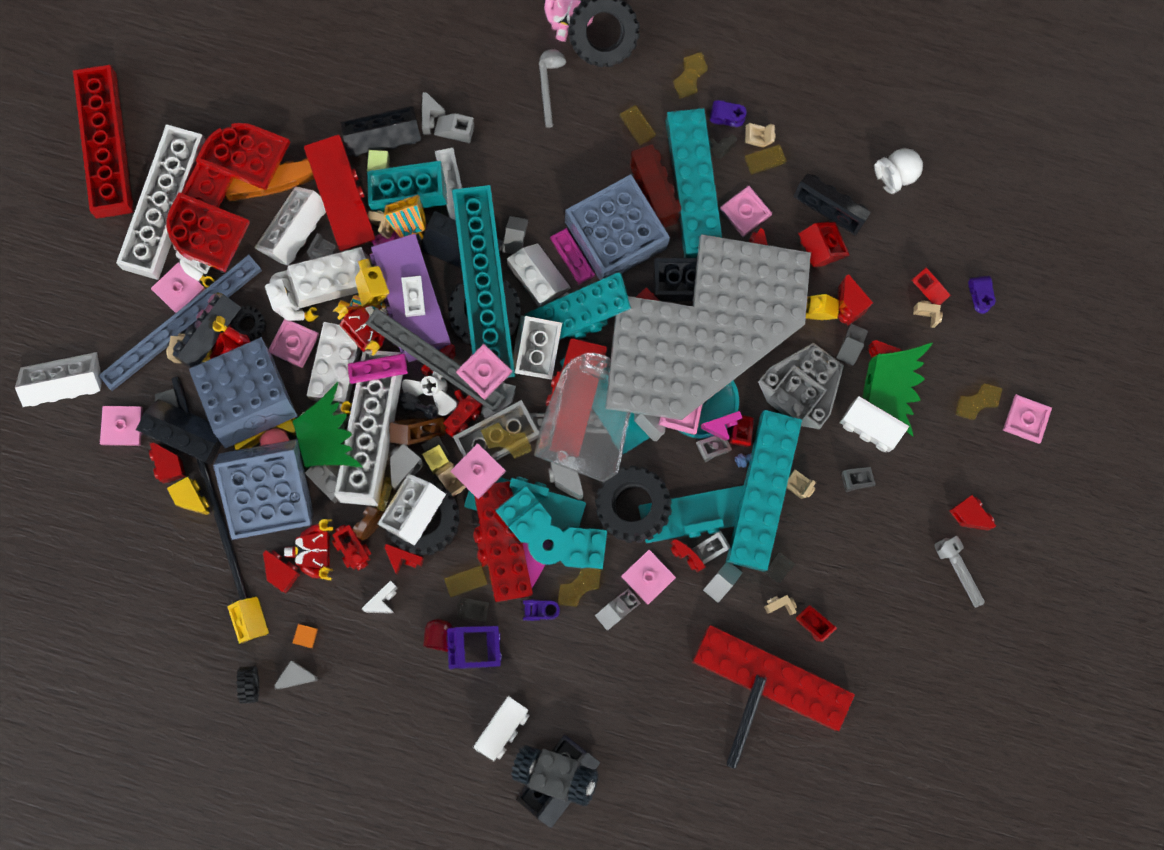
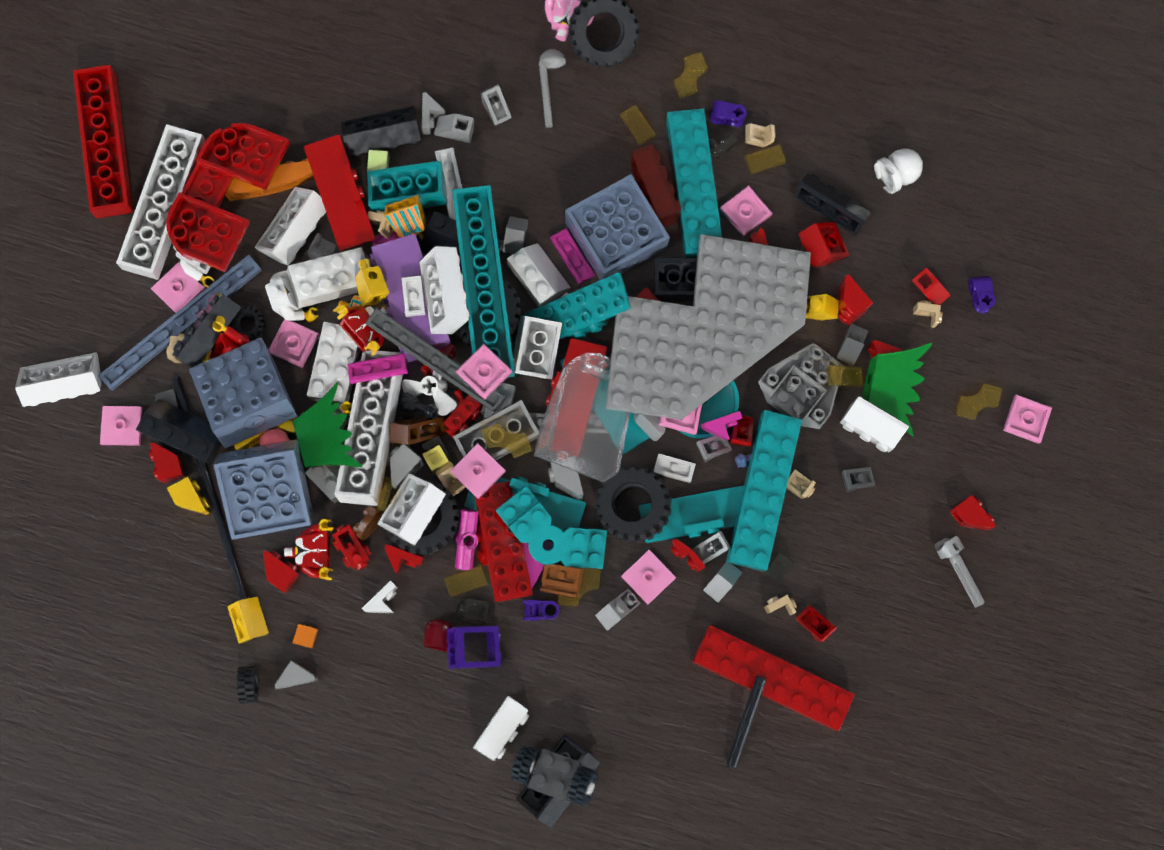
none -> white brick [419,246,469,334]
none -> dark pink piece [455,509,479,570]
none -> light grey slope [481,84,512,126]
none -> dark orange plate [540,564,583,598]
none -> white plate [653,454,696,483]
none -> clear yellow tile [827,365,863,387]

